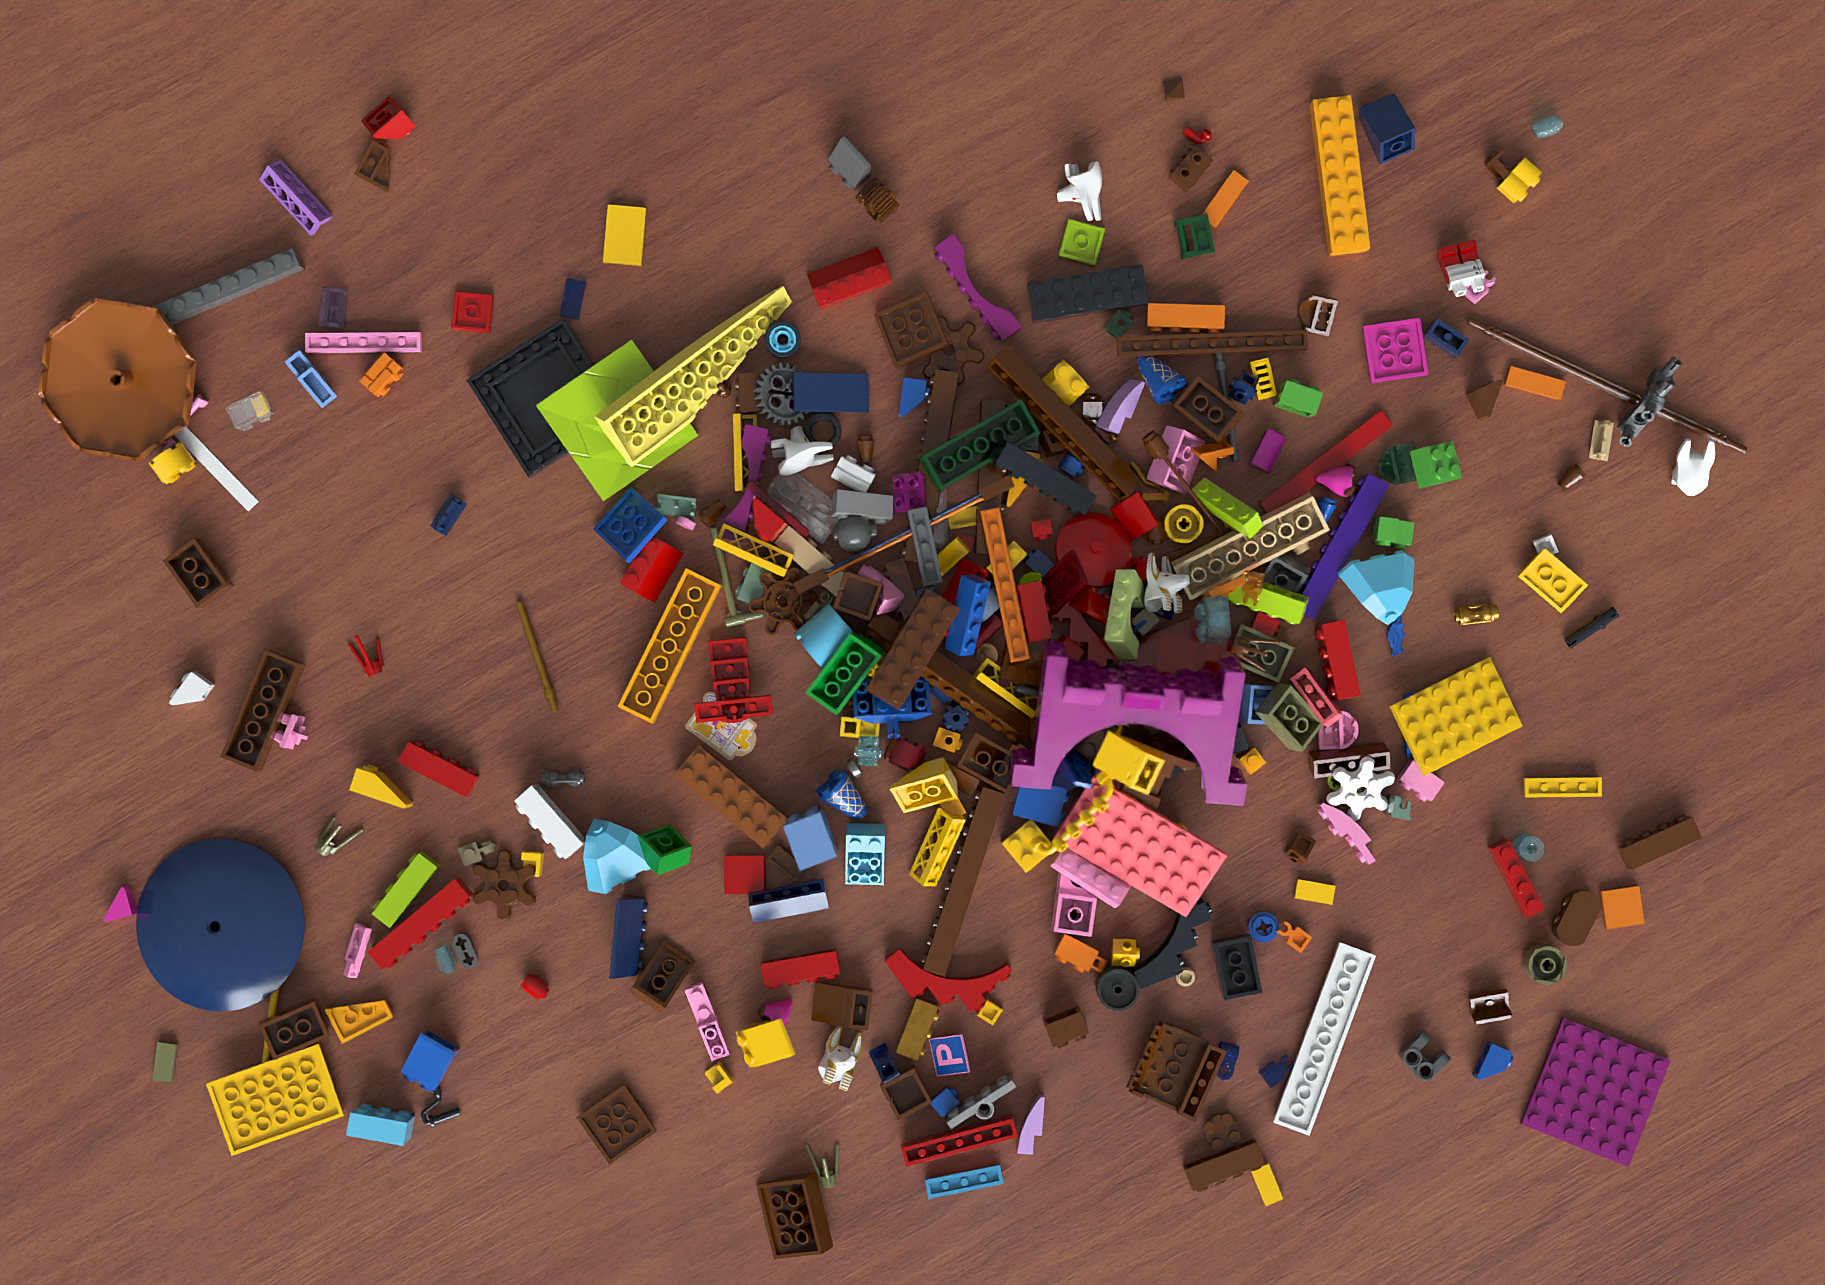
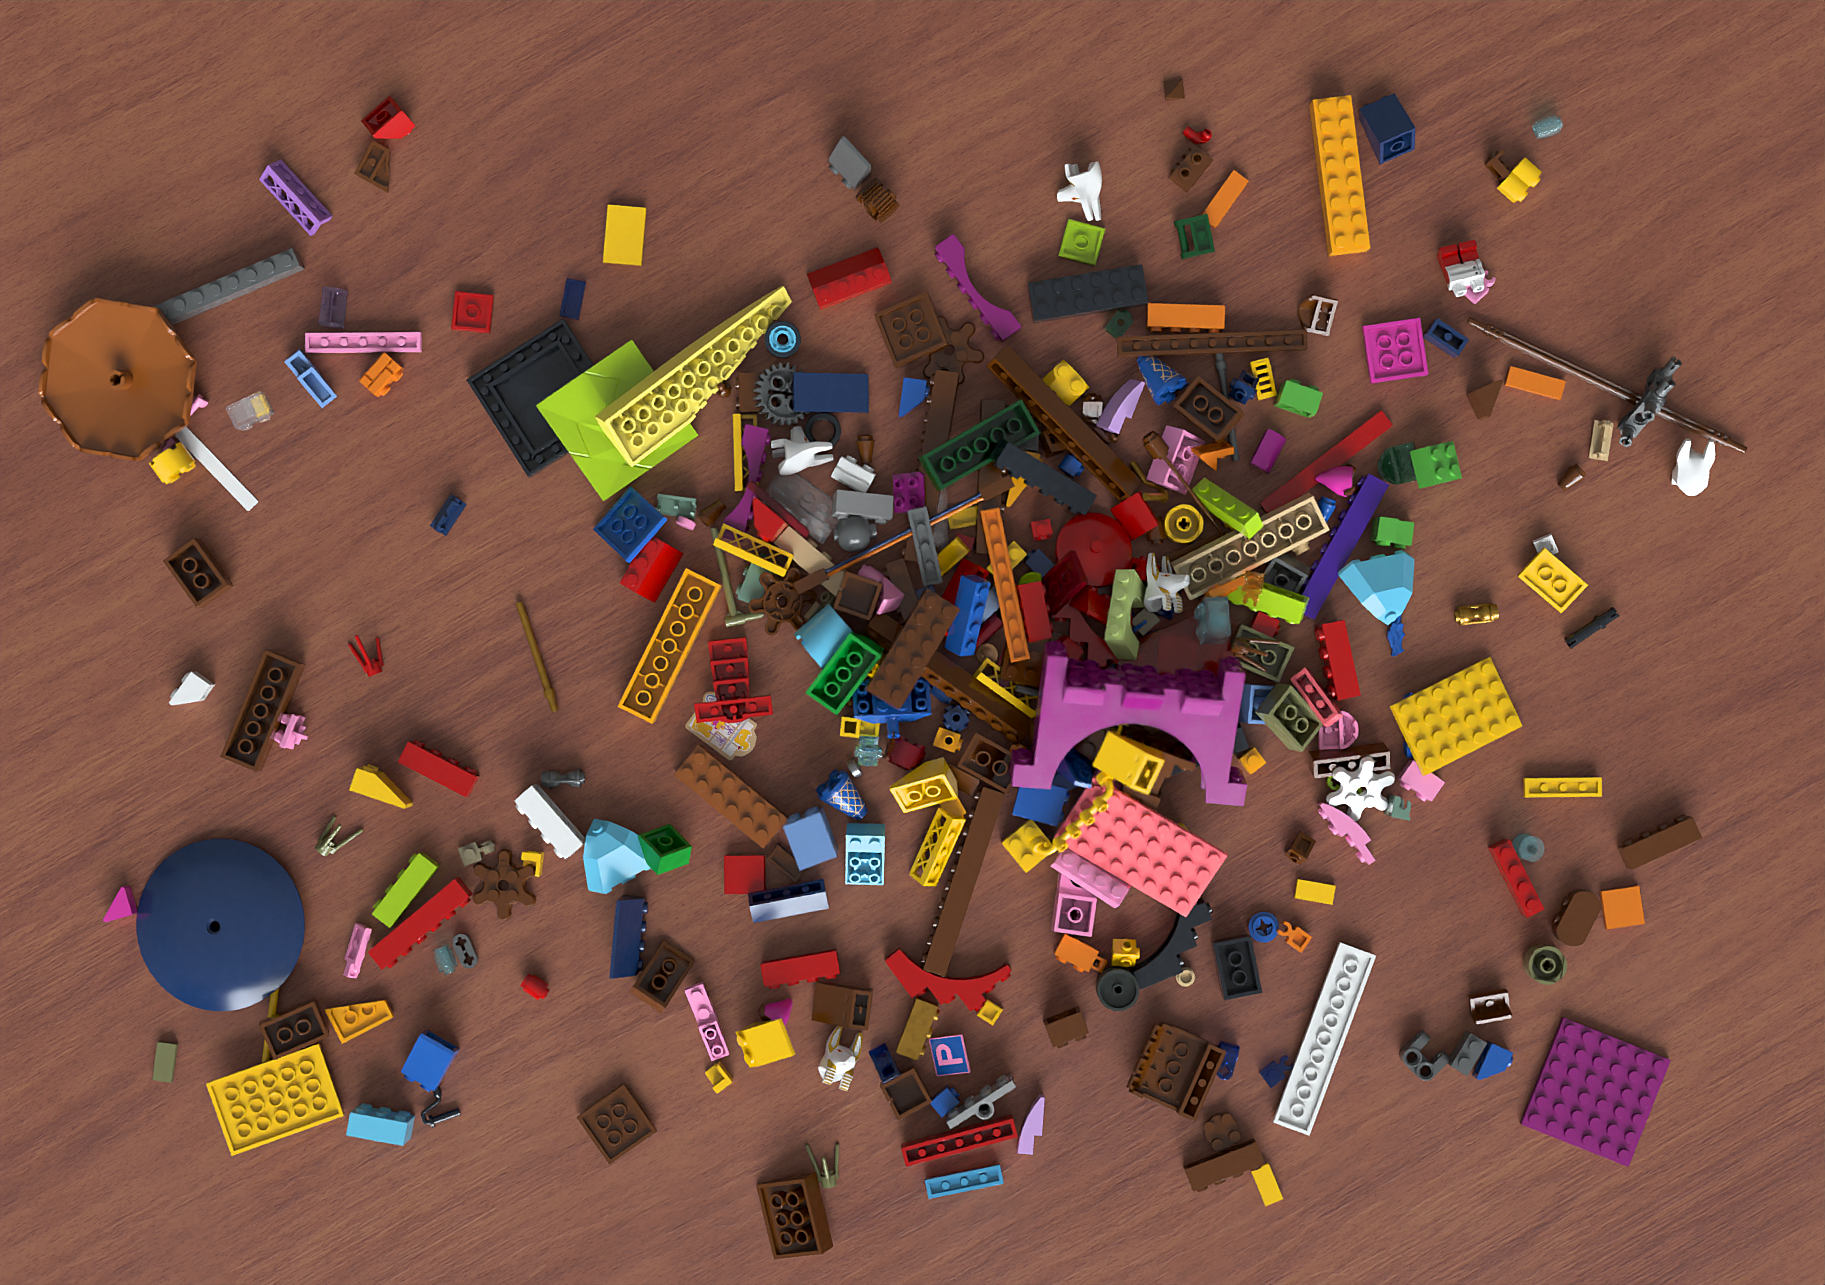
none -> dark grey brick [1447,1030,1487,1076]

